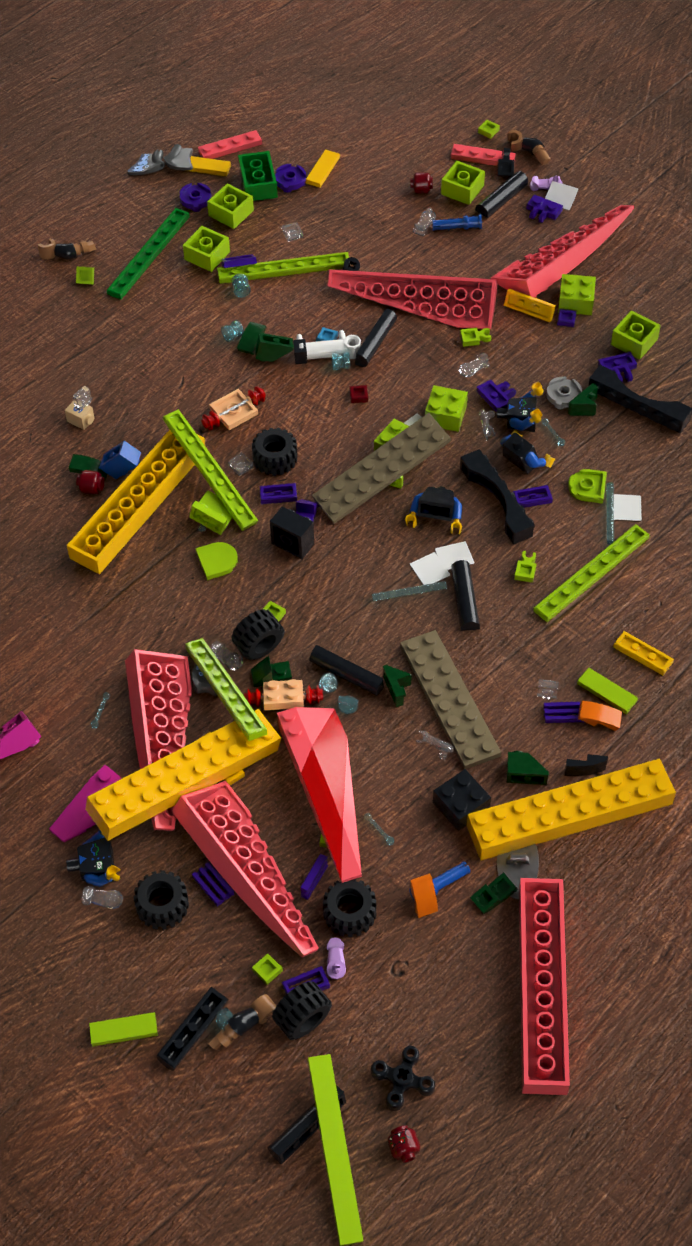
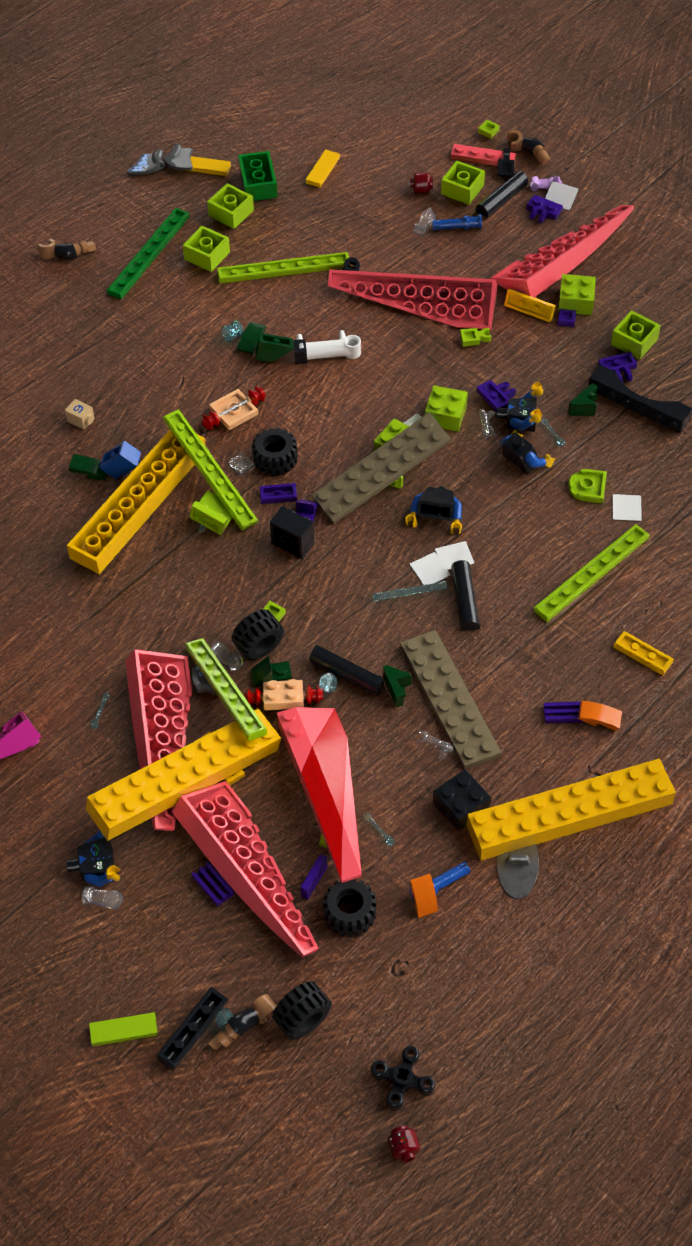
dark pink wedge [49,765,121,842] -> none
clear plate [73,386,92,411] -> none
lime plate [76,266,94,285] -> none
dark red head [76,470,104,495] -> none
black tyre [133,870,189,930] -> none
dark purple plate [180,183,212,212] -> none
lime tile [195,542,238,580] -> none
coral plate [198,130,262,159] -> none
dark purple tile [221,254,257,268] -> none
clear light blue wheel [232,274,251,298] -> none
lime plate [252,954,283,985] -> none
black brick [267,1085,346,1164] -> none
dark purple plate [275,164,306,193] -> none
clear plate [282,222,303,242] -> none
dark purple tile [282,966,330,994] -> none
lime tile [307,1054,364,1246] -> none
dark azure tile [316,327,338,342] -> none
lavender piece [327,938,346,980] -> none
clear light blue wheel [332,352,350,370] -> none
clear light blue plate [338,696,359,714] -> none
dark red tile [349,385,368,403] -> none
black brick [355,308,397,367] -> none
clear piece [459,353,490,377] -> none
black arch [460,449,535,545] -> none
dark green slope [470,872,518,914] -> none
dark green slope [506,751,549,785] -> none
dark purple tile [513,485,553,508] -> none
lime plate [514,551,537,583] -> none
coral brick [519,878,570,1095] -> none
clear plate [537,679,559,699] -> none
light grey plate [546,377,582,409] -> none
black slope [564,754,608,776] -> none
lime tile [577,668,638,715] -> none
clear light blue bar [606,482,614,545] -> none

